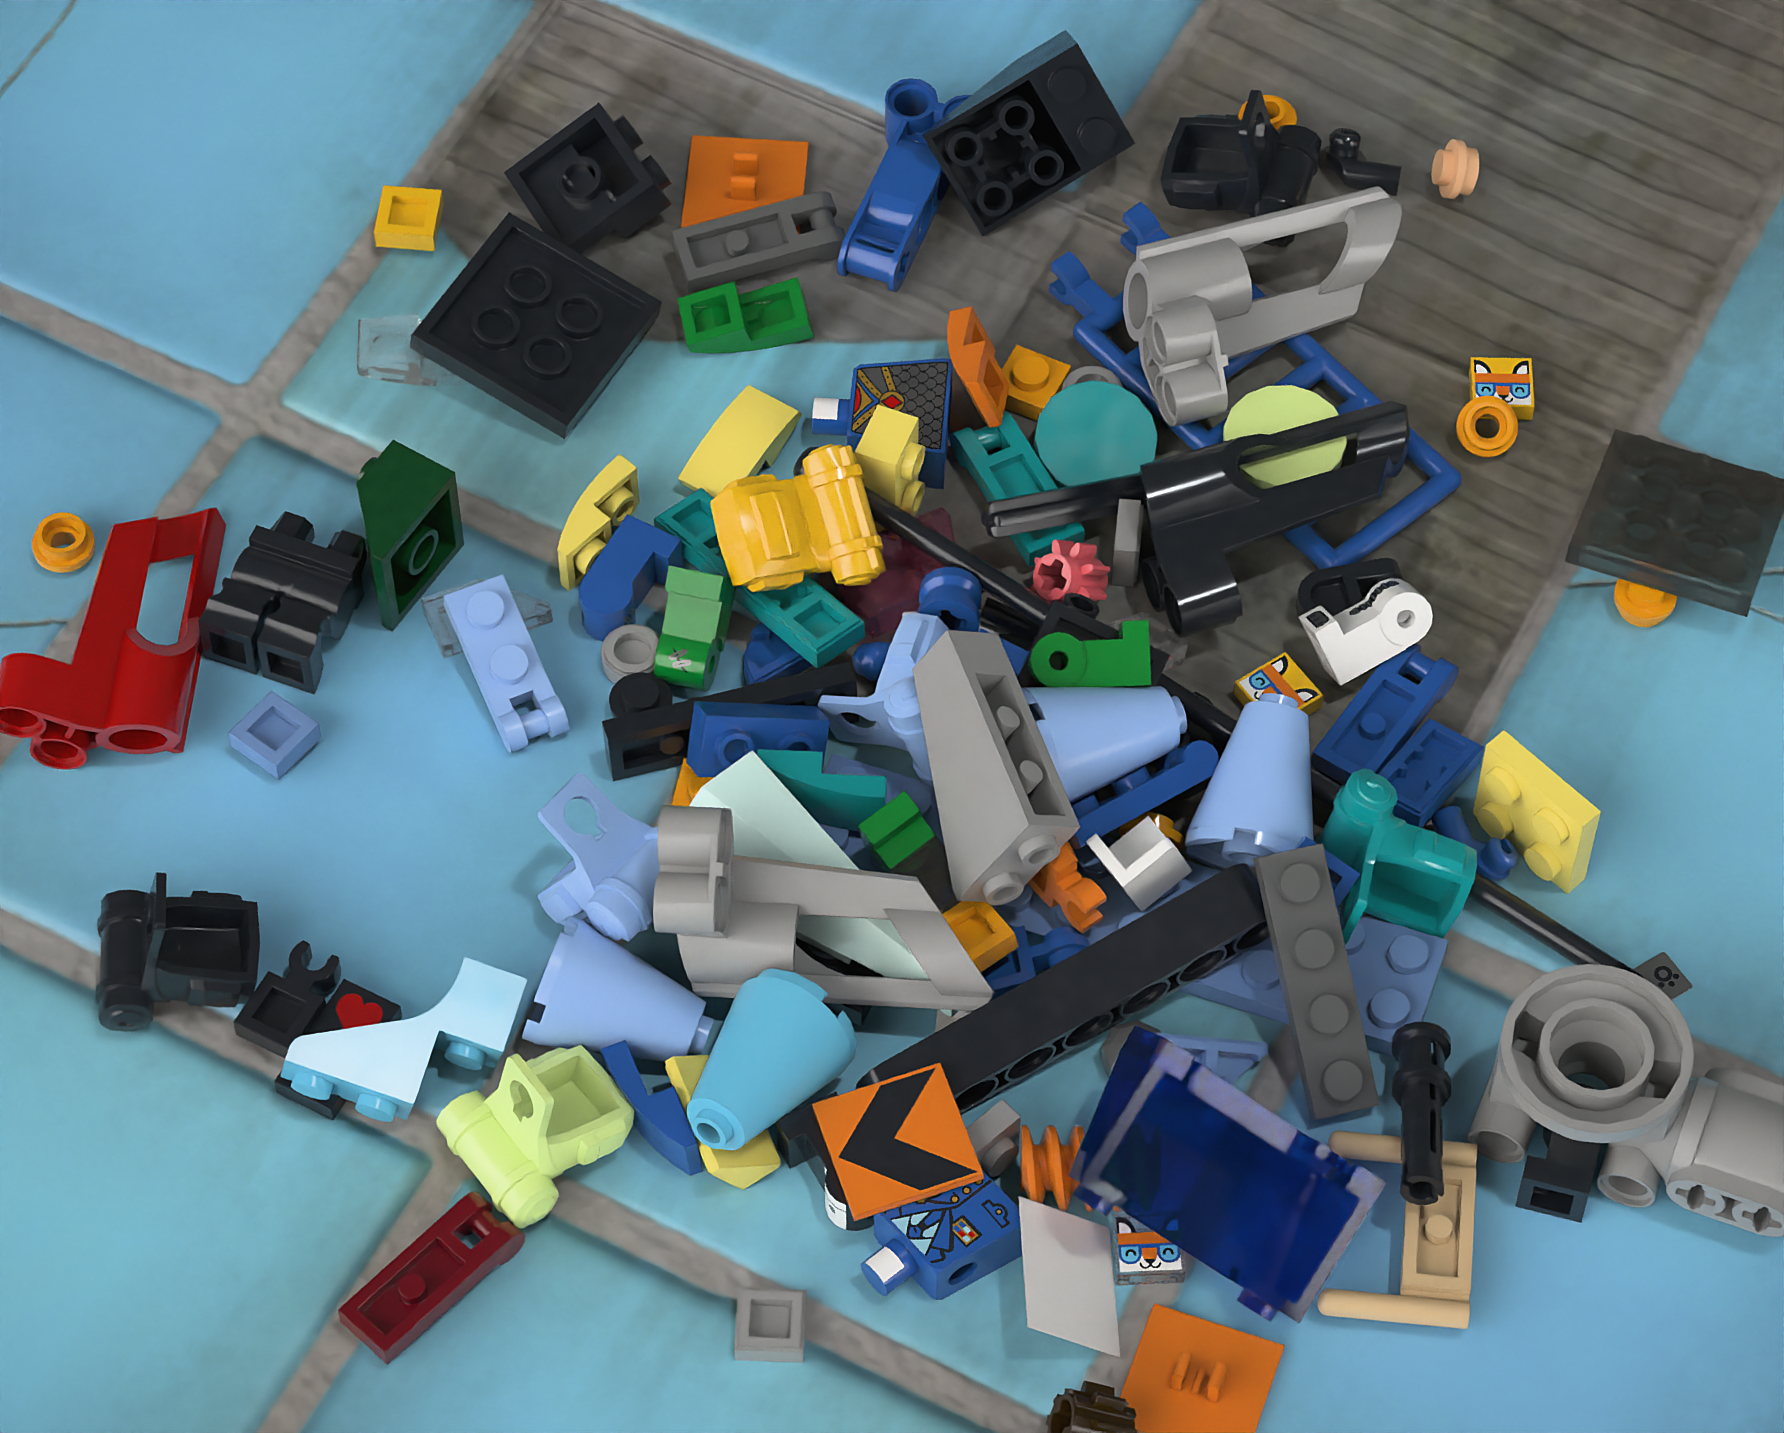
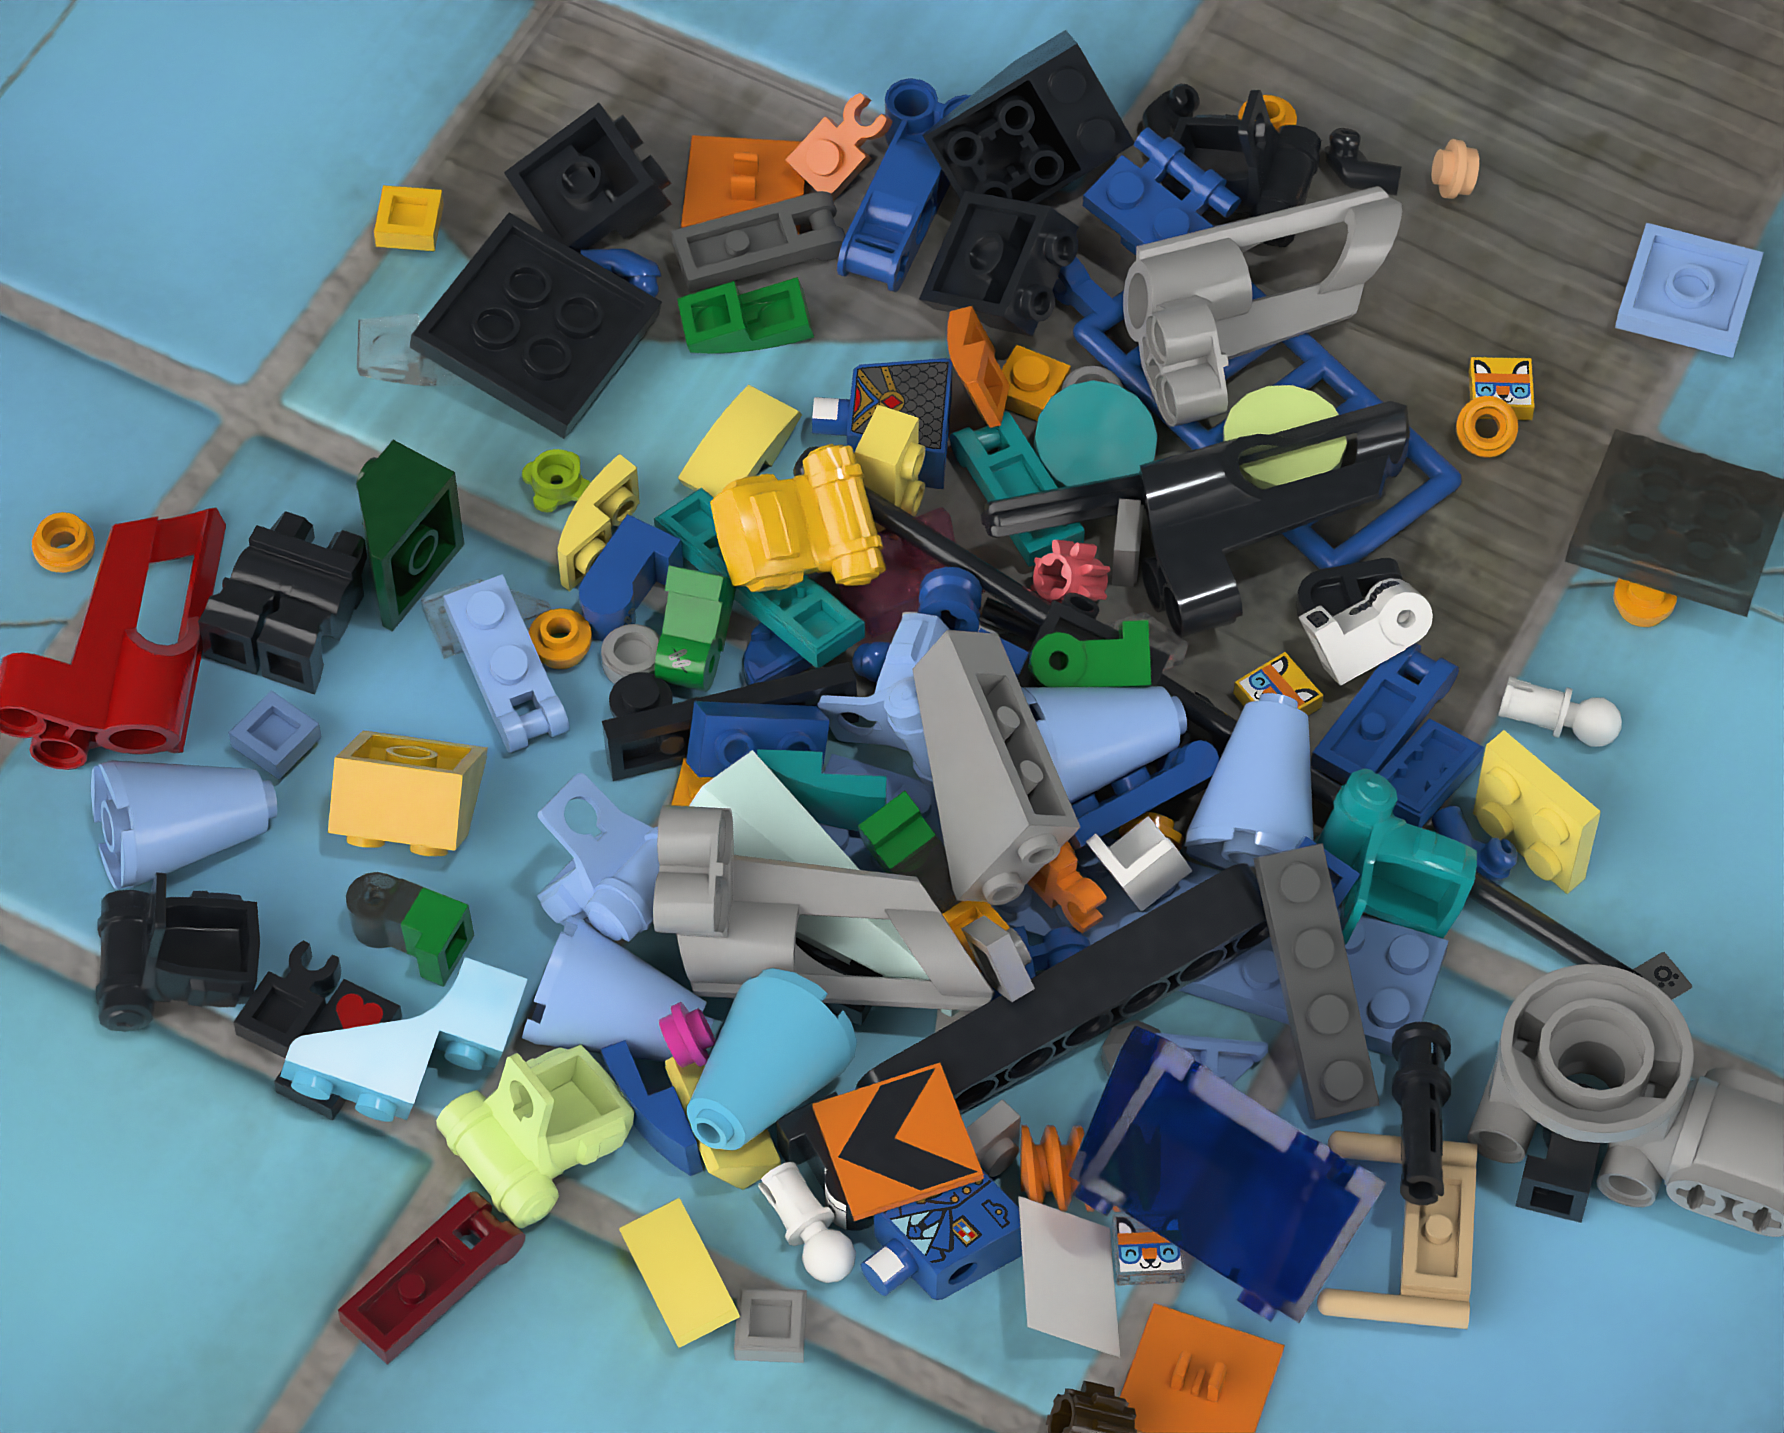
none -> light blue cone [91,760,277,890]
none -> yellow slope [328,730,488,857]
none -> leg [346,872,475,987]
none -> lime plate [522,449,591,512]
none -> light orange plate [529,608,592,669]
none -> blue arm [581,249,661,297]
none -> light yellow slope [619,1198,740,1348]
none -> dark pink plate [659,1002,716,1068]
none -> white pin [758,1162,856,1283]
none -> orange plate [786,93,893,201]
none -> black plate [919,191,1079,337]
none -> light grey plate [961,915,1035,1002]
none -> blue plate [1082,127,1241,248]
none -> black arm [1142,83,1200,159]
none -> white pin [1498,676,1622,747]
none -> light blue plate [1615,223,1764,358]

